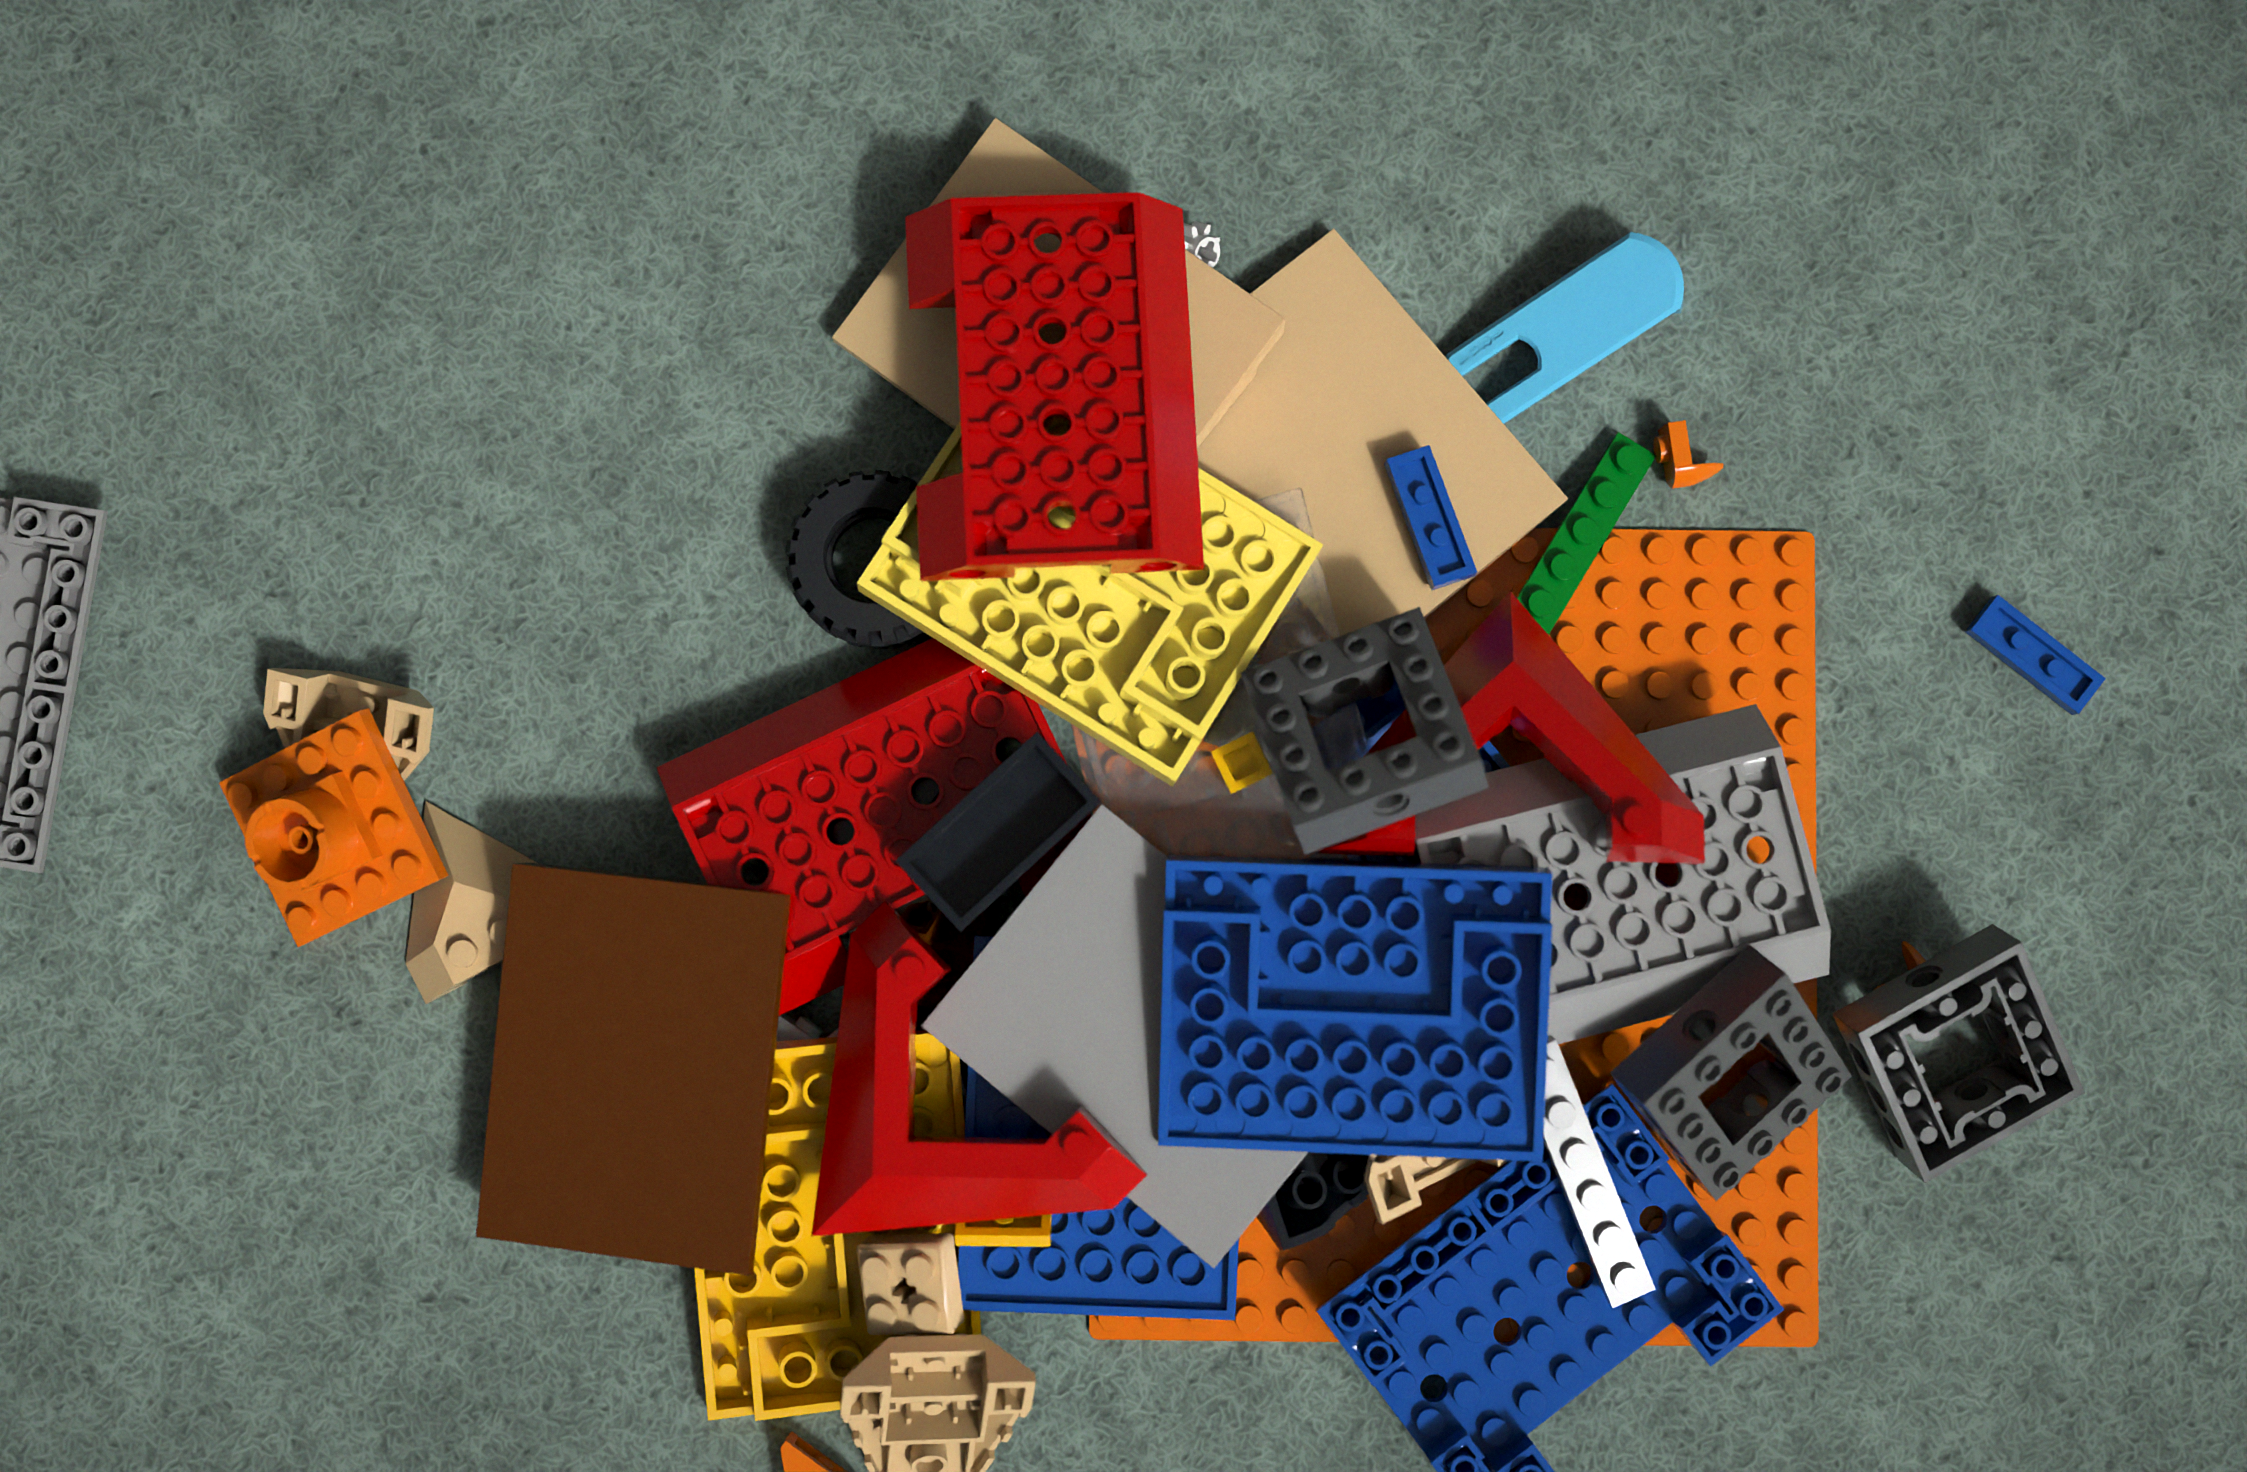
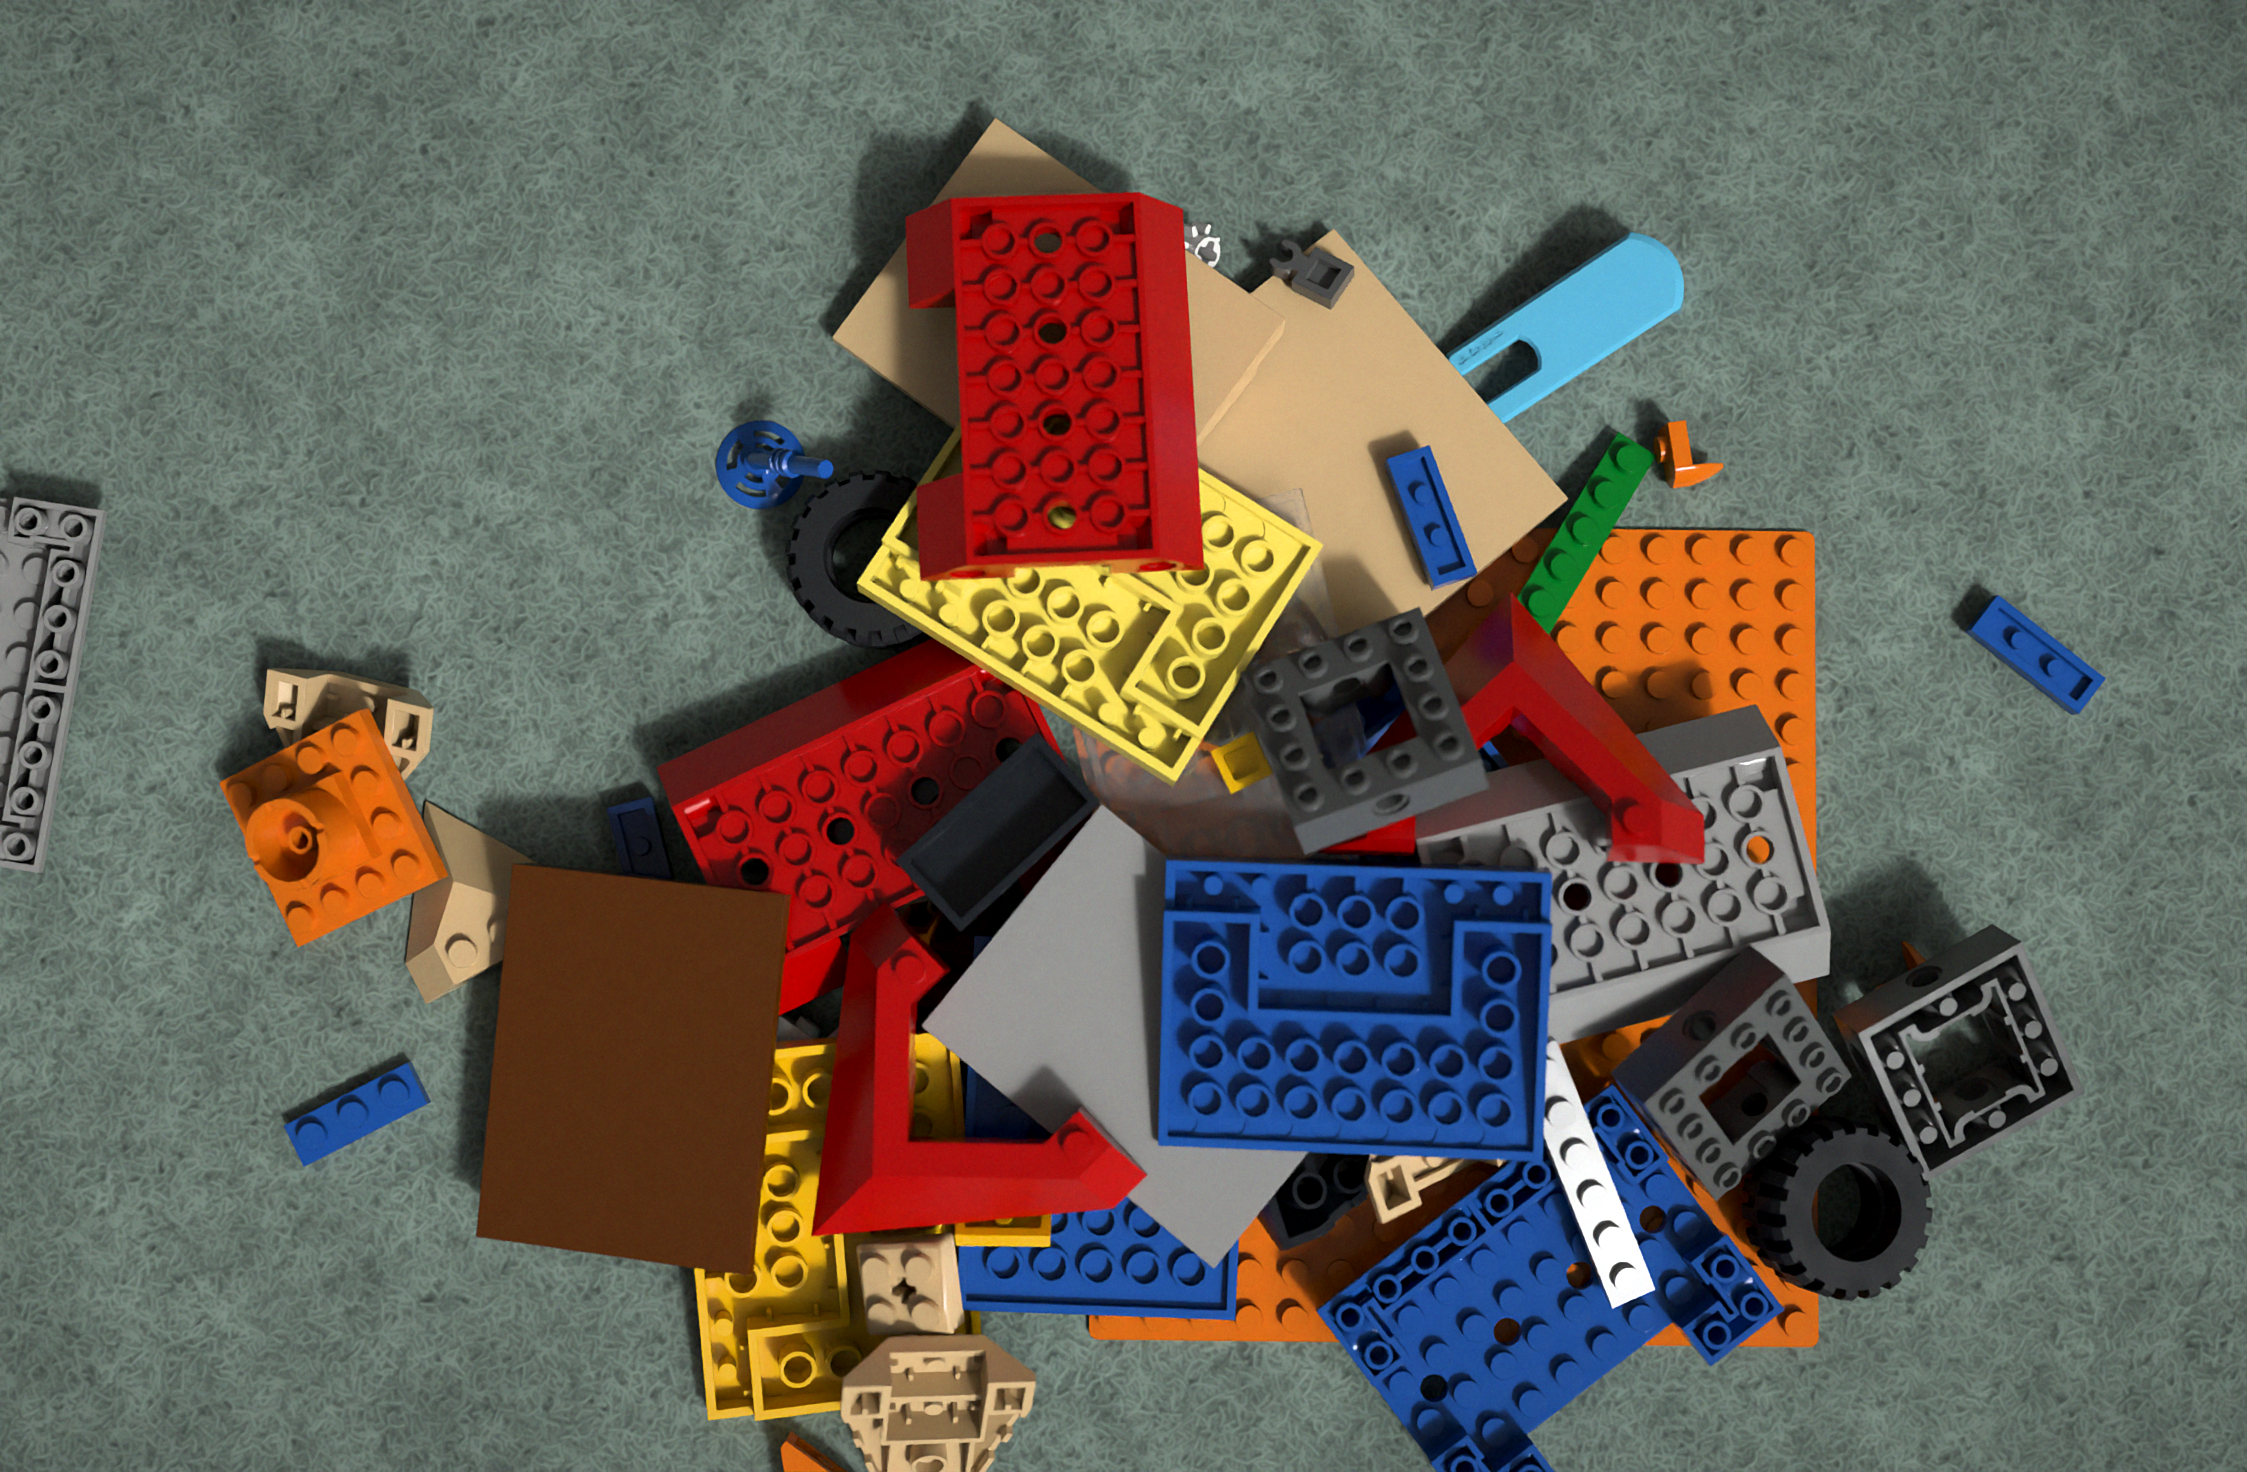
none -> blue plate [284,1062,431,1167]
none -> dark blue plate [607,796,675,879]
none -> blue dish [716,420,833,509]
none -> dark grey plate [1269,240,1354,310]
none -> black tyre [1742,1115,1933,1301]

